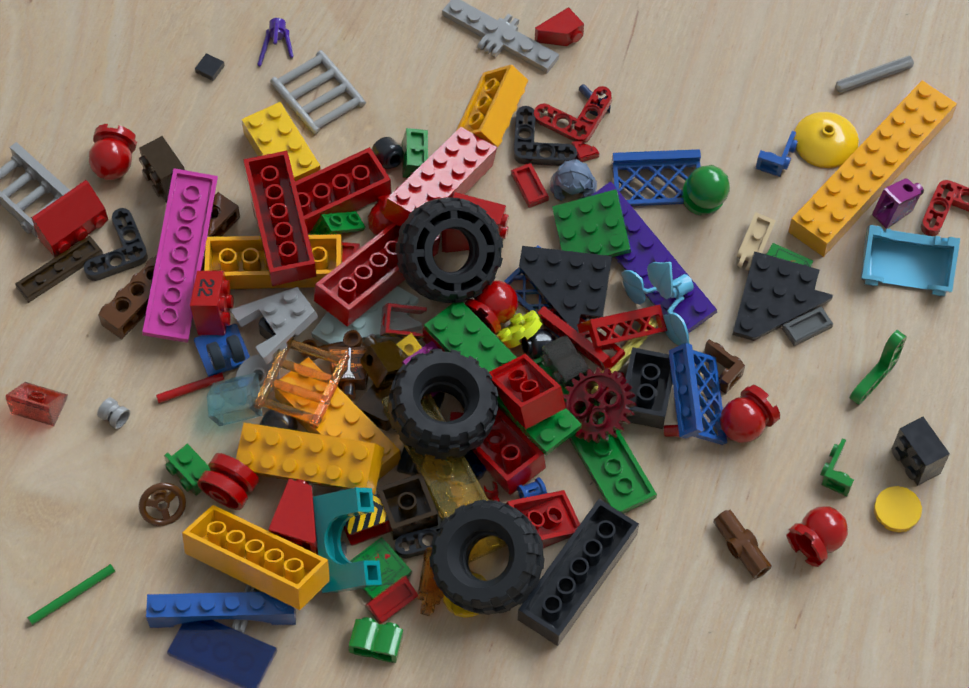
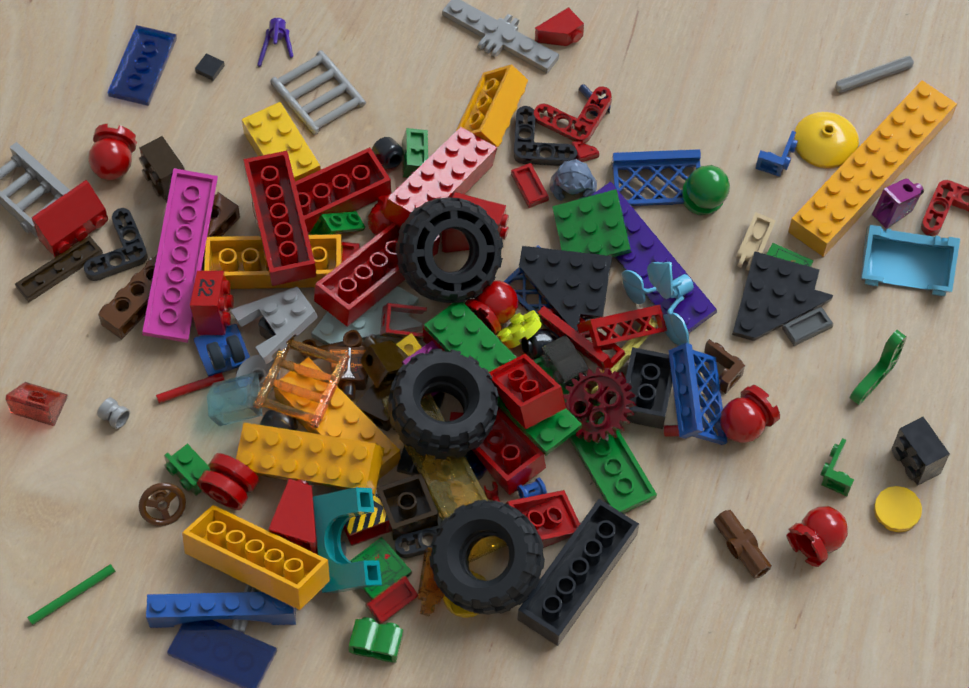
none -> clear blue tile [107,25,177,106]

